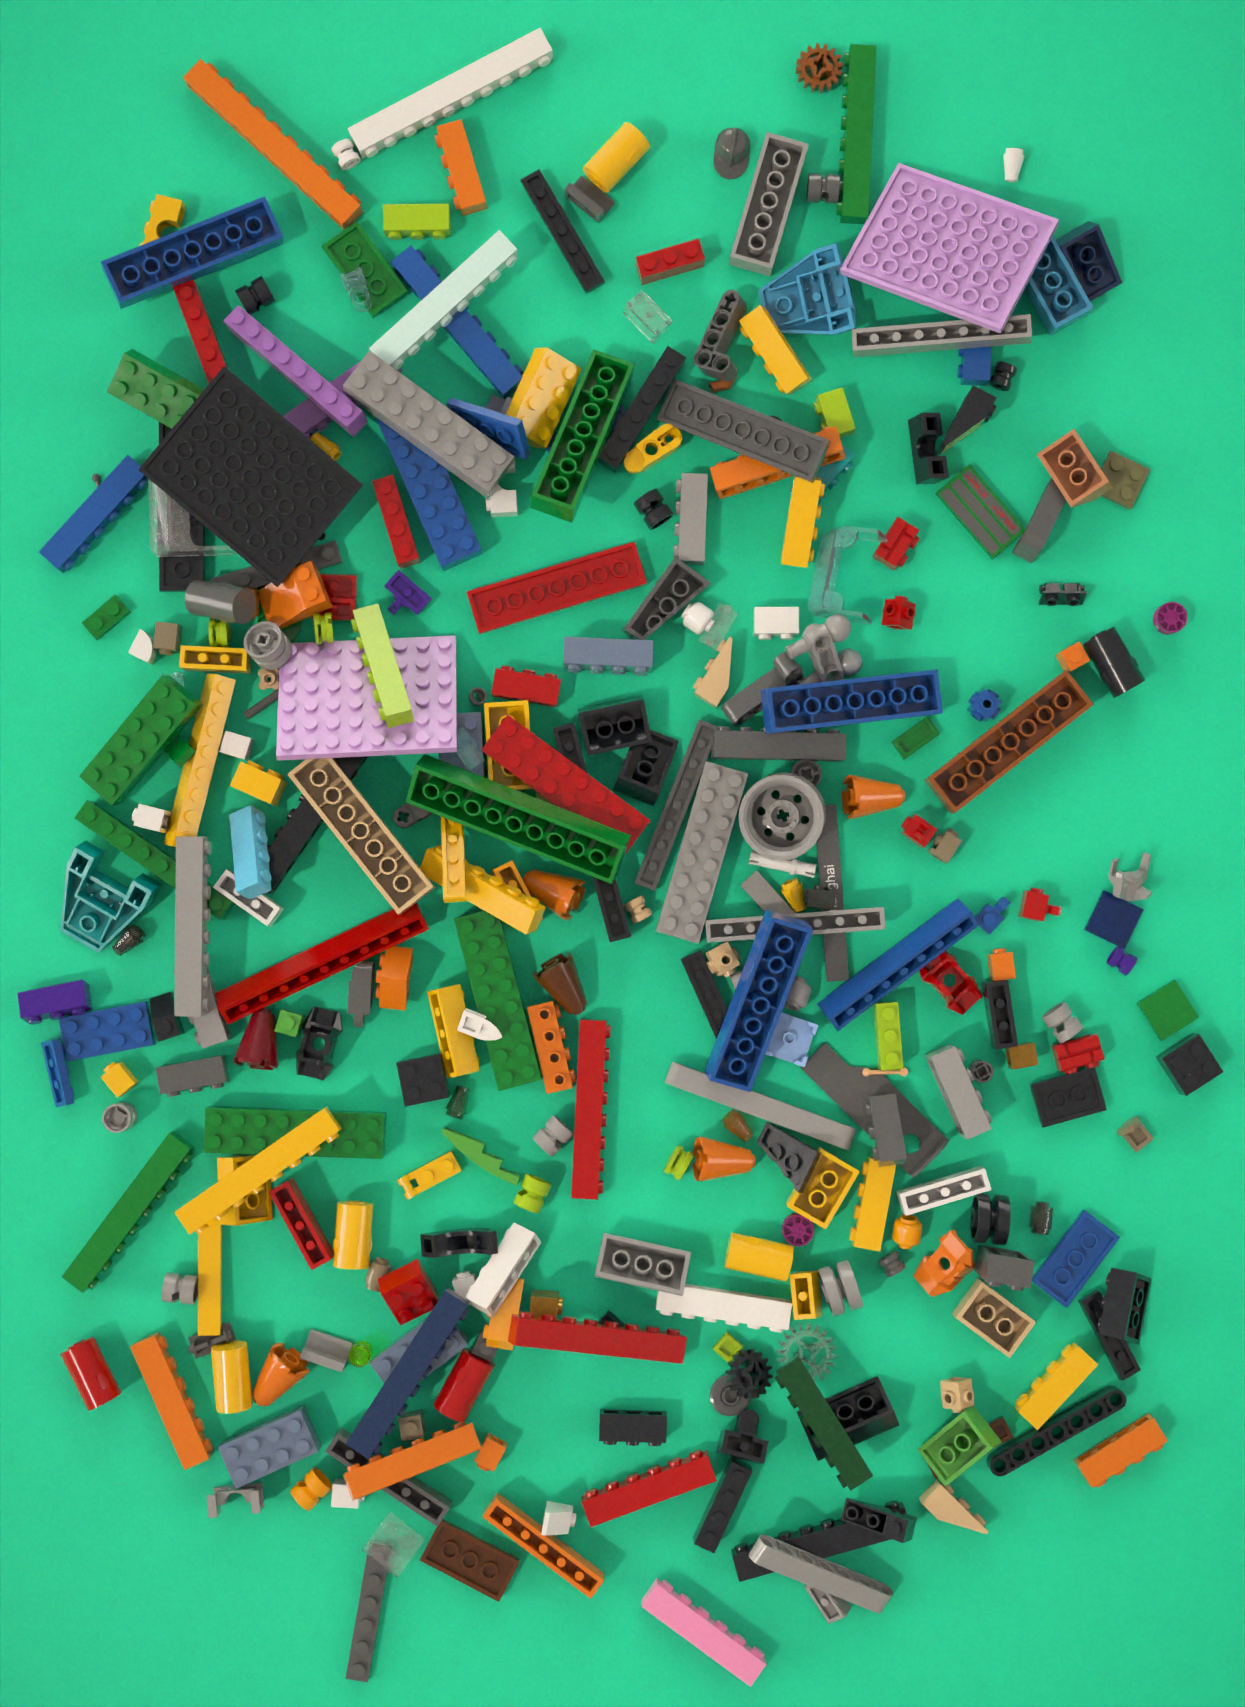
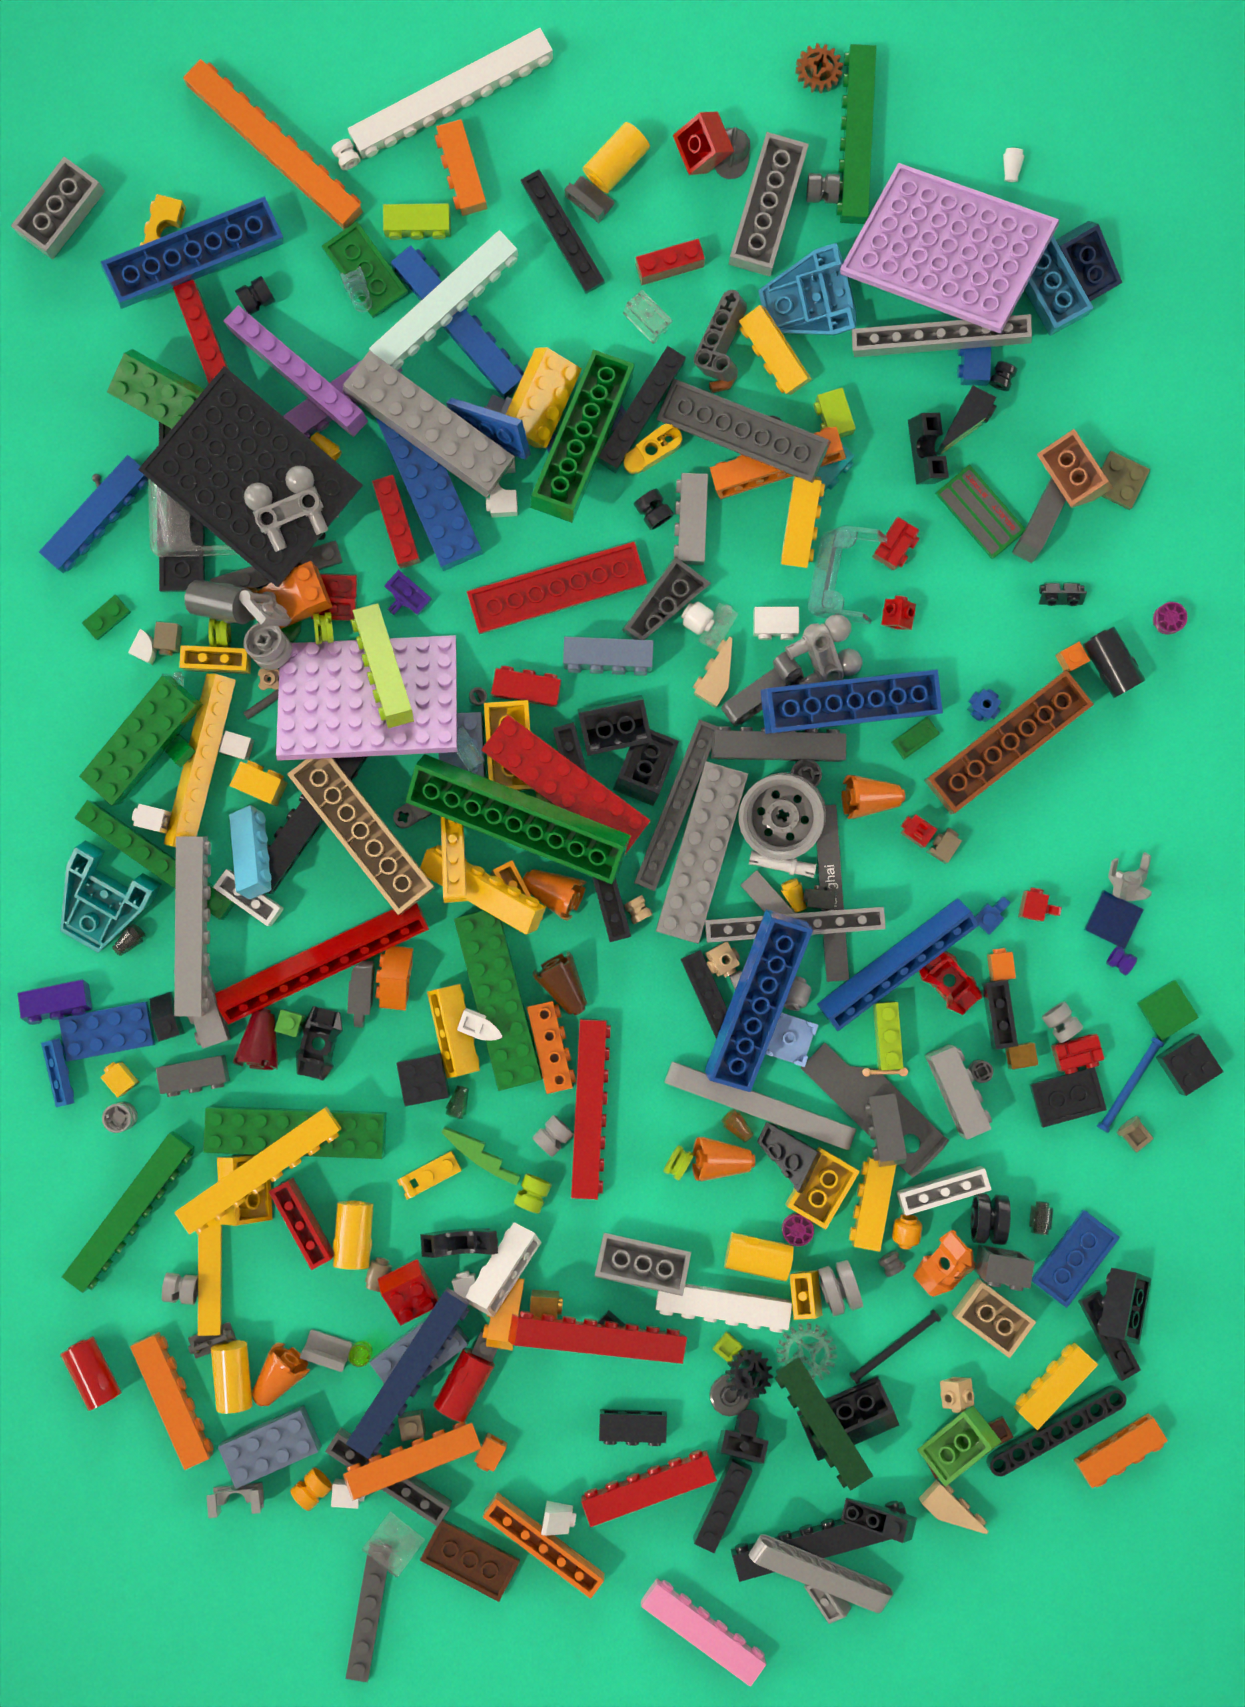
none -> light grey brick [11,157,105,260]
none -> light grey plate [239,590,292,626]
none -> light grey piece [244,465,328,552]
none -> red brick [673,111,734,175]
none -> black bar [849,1309,941,1384]
none -> blue bar [1097,1037,1164,1133]

